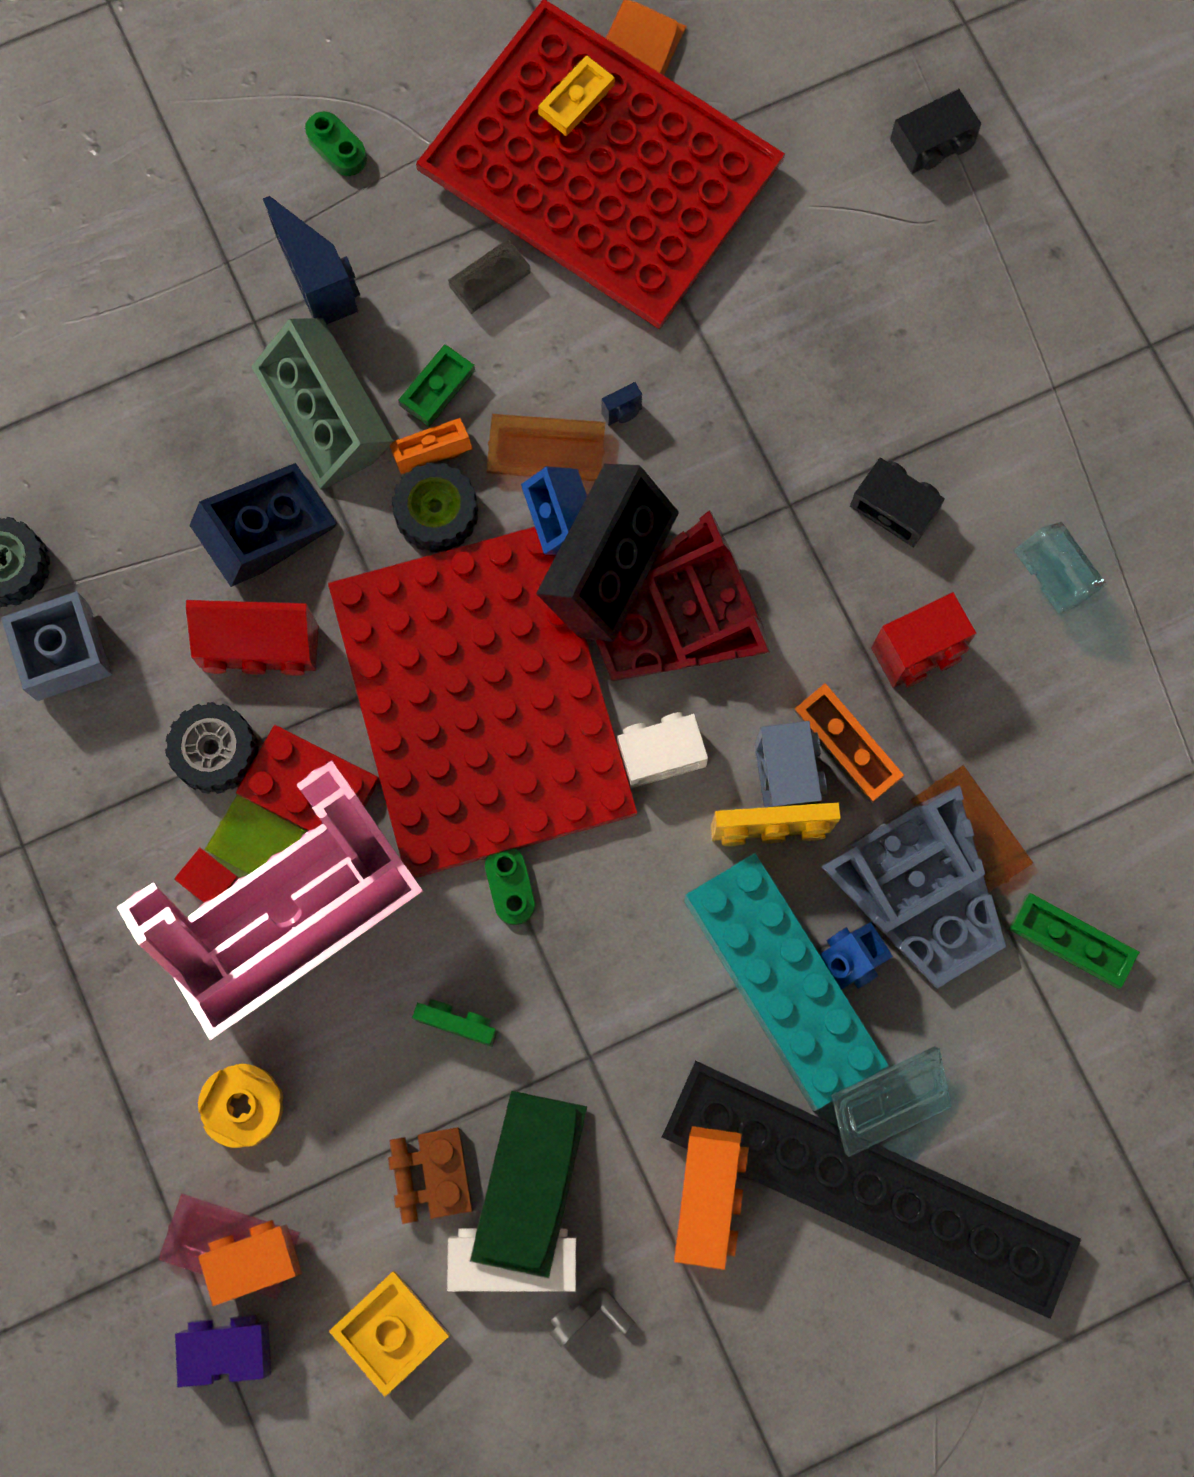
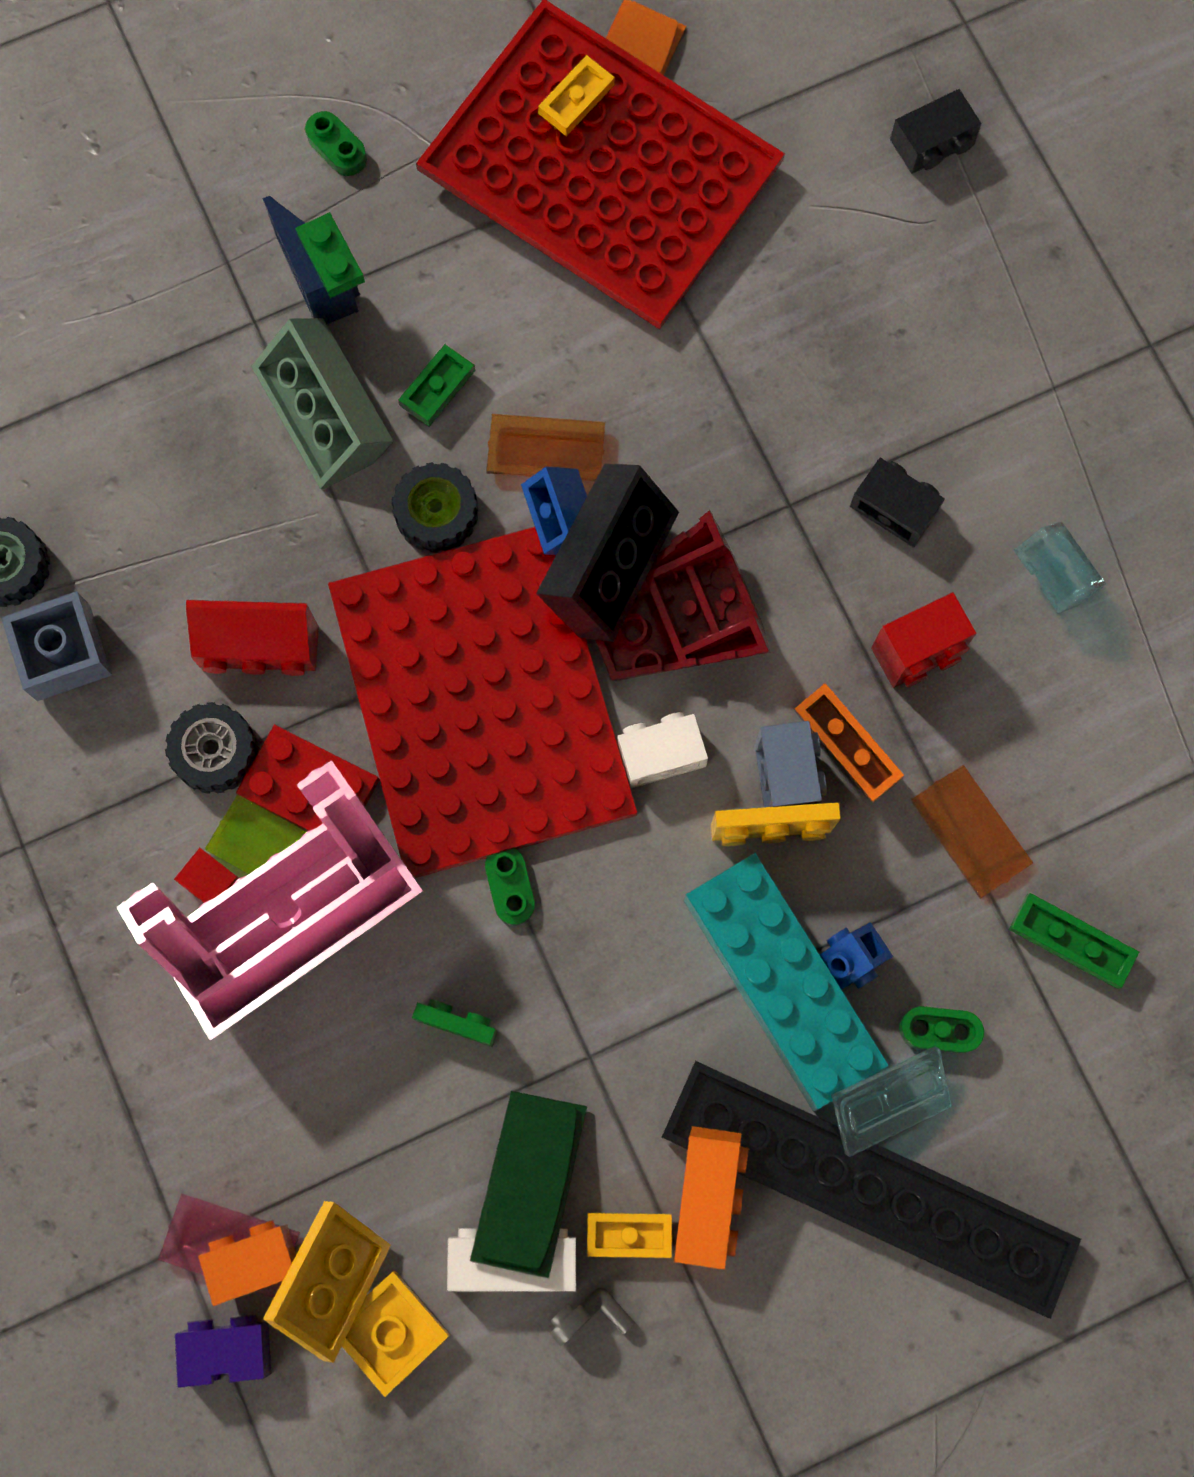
dark blue slope [190,463,337,587] -> none
yellow plate [198,1063,283,1148] -> none
dark orange plate [388,1127,473,1224] -> none
orange plate [390,418,473,474] -> none
clear smoke plate [448,239,531,314] -> none
dark blue plate [601,382,642,426] -> none
sand blue wedge [821,786,1006,988] -> none
none -> yellow plate [263,1201,391,1363]
none -> green plate [295,212,365,298]
none -> yellow plate [587,1213,672,1258]
none -> green plate [899,1006,984,1053]

